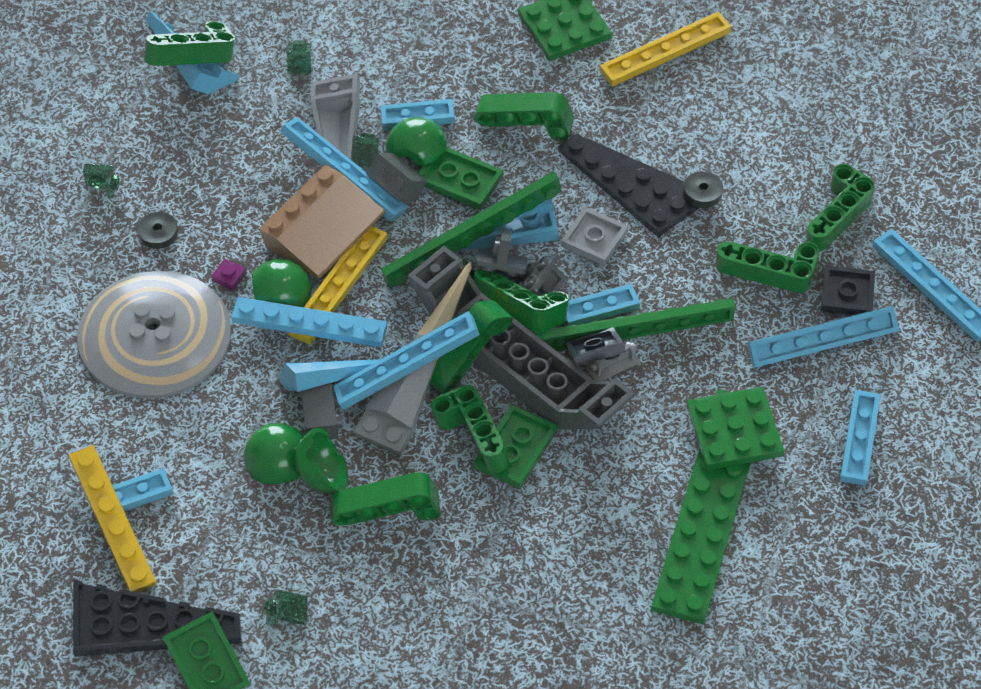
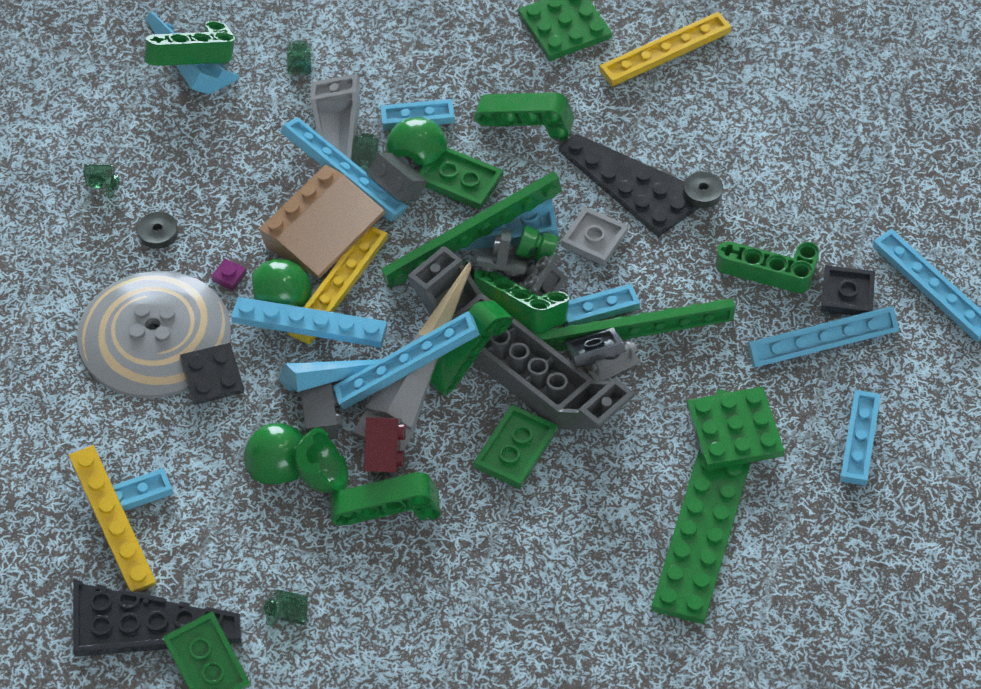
green beam [430,385,509,473] -> none
green beam [805,164,875,252] -> none
none -> black plate [180,342,244,405]
none -> dark red brick [363,417,406,473]
none -> green wheel [515,225,559,262]

